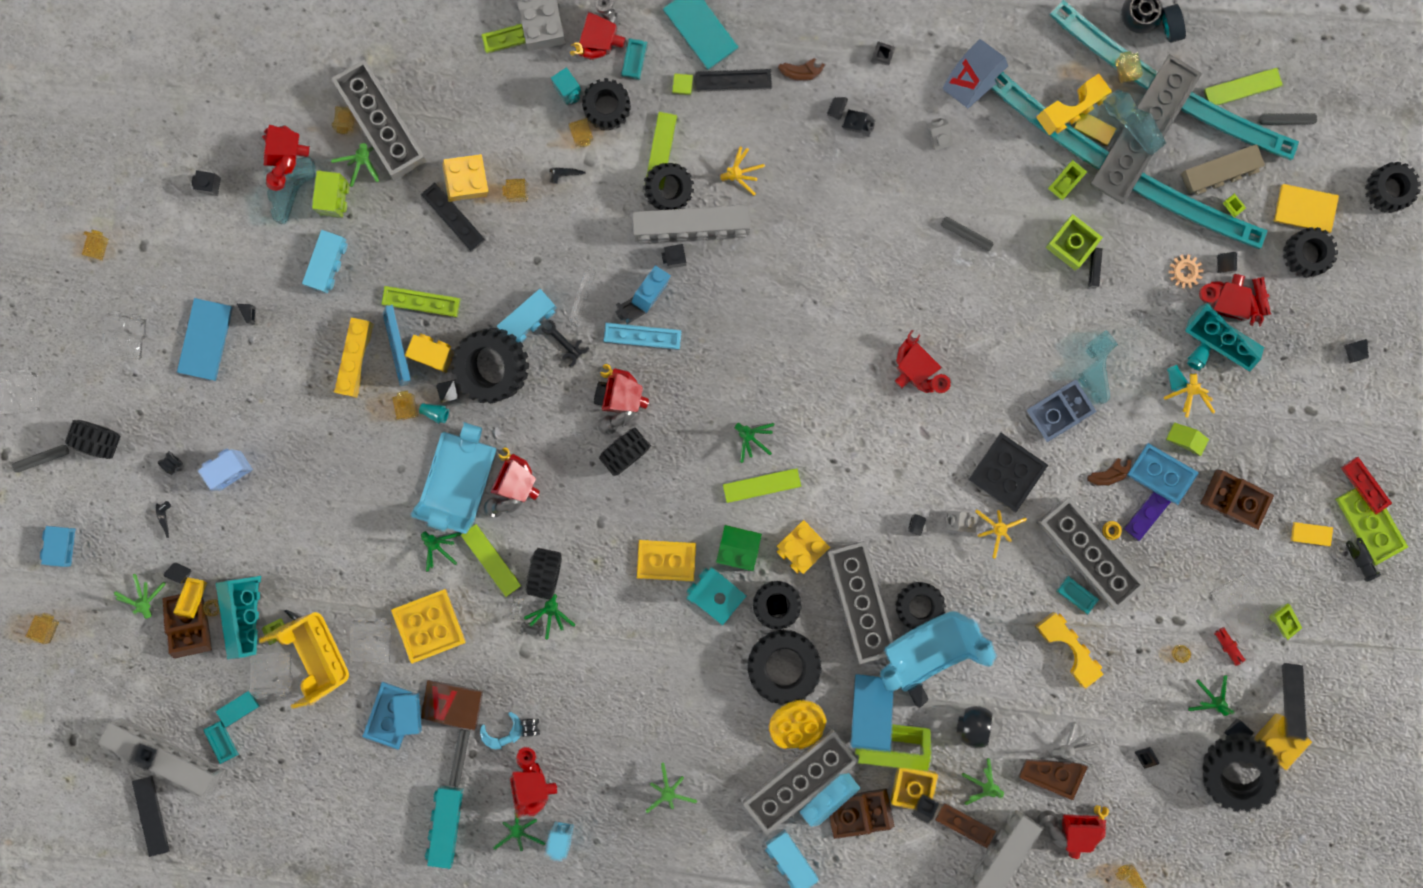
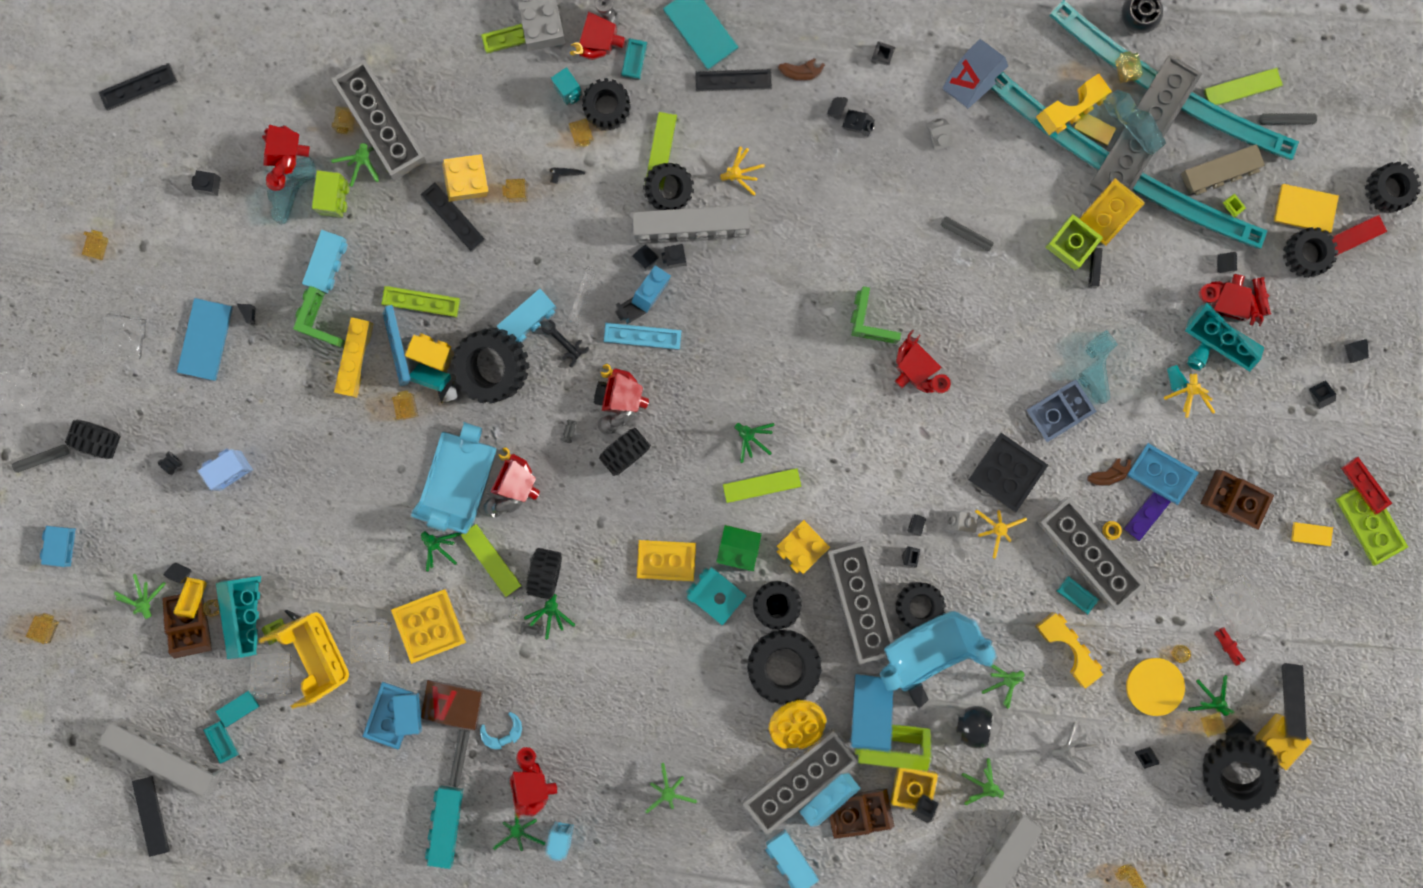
black slope [128,743,158,770] -> none
black bar [156,501,171,538] -> none
teal cone [419,403,449,424] -> none
black wheel [520,718,541,737] -> none
lime tile [672,73,693,95] -> none
reddish brown plate [935,802,996,848] -> none
reddish brown wing [1019,759,1088,800] -> none
red torso [1037,805,1109,859] -> none
lime slope [1048,160,1087,201] -> none
black wheel [1162,4,1186,43] -> none
lime slope [1166,422,1209,456] -> none
light nougat gear [1169,255,1203,288] -> none
lime slope [1267,603,1302,640] -> none
black piece [1346,537,1381,582] -> none
none -> black tile [98,63,178,111]
none -> bright green bracket [293,286,345,349]
none -> teal tile [410,364,451,392]
none -> dark grey piece [562,419,577,443]
none -> black slope [632,244,659,271]
none -> bright green bracket [850,286,901,344]
none -> black slope [902,546,920,568]
none -> bright green plant [982,664,1025,709]
none -> yellow tile [1079,178,1145,246]
none -> yellow tile [1126,658,1185,716]
none -> clear yellow brick [1200,713,1228,738]
none -> black slope [1309,380,1337,409]
none -> red tile [1332,215,1388,257]

